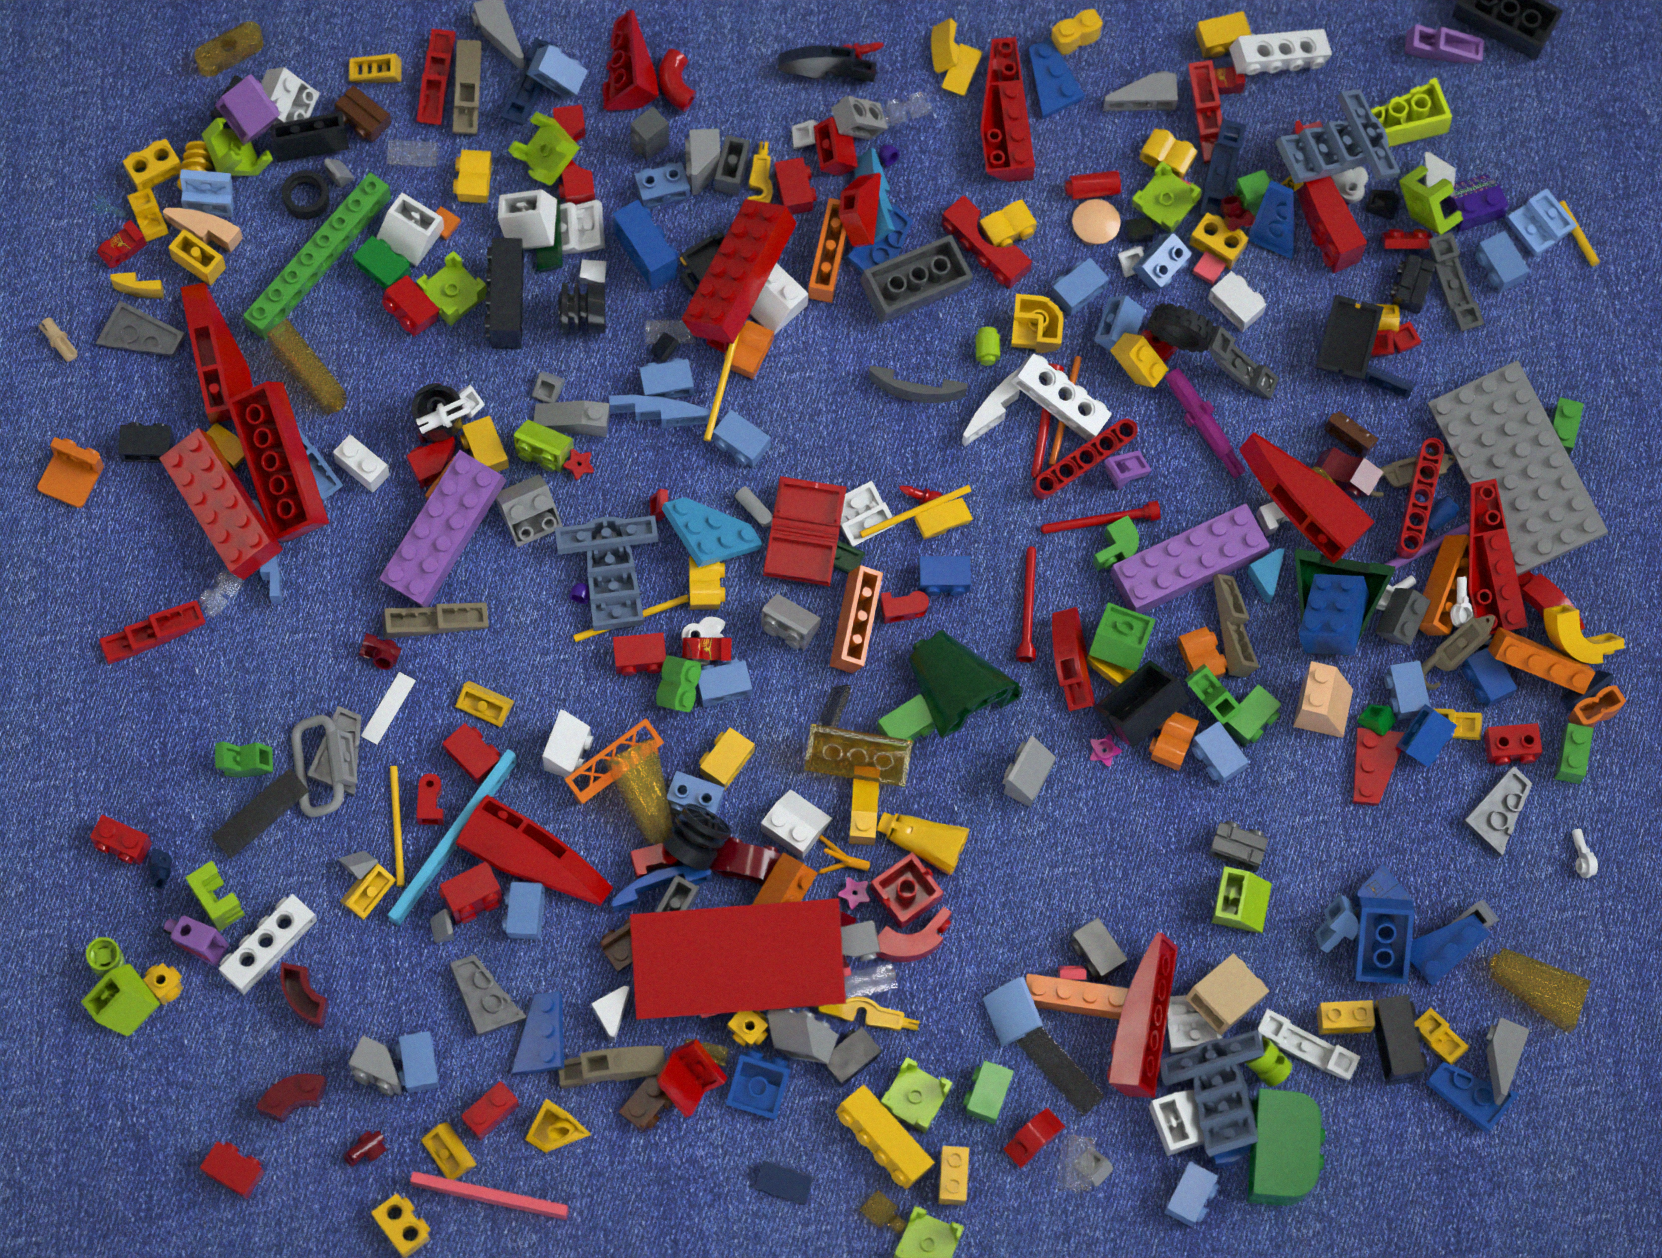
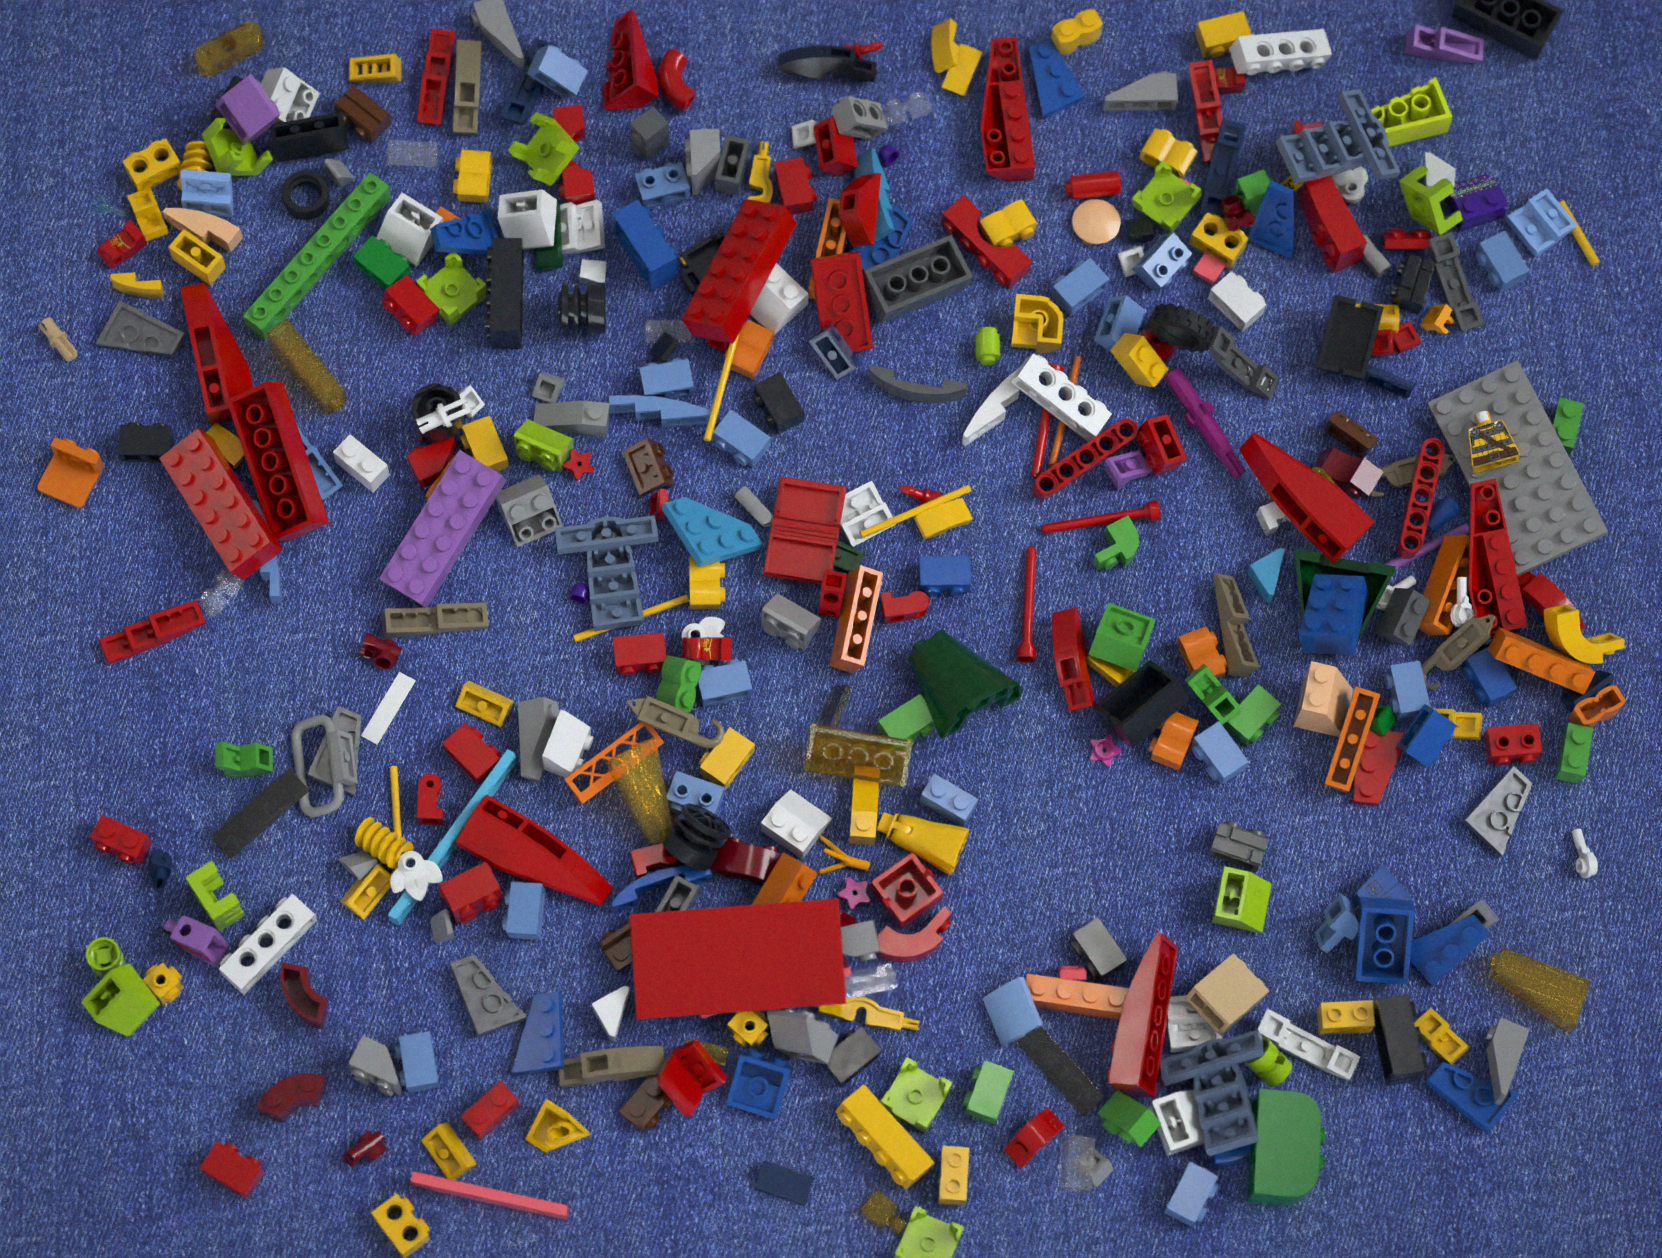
light grey slope [1002,736,1056,807] -> none
medium lavender brick [1110,504,1270,614] -> none
black slope [1365,189,1400,220] -> none
none -> yellow piece [355,817,414,869]
none -> white plate [390,851,443,901]
none -> blue wing [430,208,498,256]
none -> light grey slope [518,697,560,782]
none -> reddish brown bracket [622,438,675,497]
none -> dark tan plate [626,696,724,748]
none -> black brick [752,372,805,435]
none -> dark blue slope [809,323,859,380]
none -> red tile [810,251,873,352]
none -> red leg [819,570,847,618]
none -> medium blue brick [920,773,978,827]
none -> bright green brick [1097,1090,1161,1147]
none -> red brick [1137,414,1187,476]
none -> orange brick [1323,686,1380,793]
none -> light grey bar [1361,235,1391,277]
none -> light orange tile [1420,304,1454,334]
none -> torso [1468,411,1520,474]

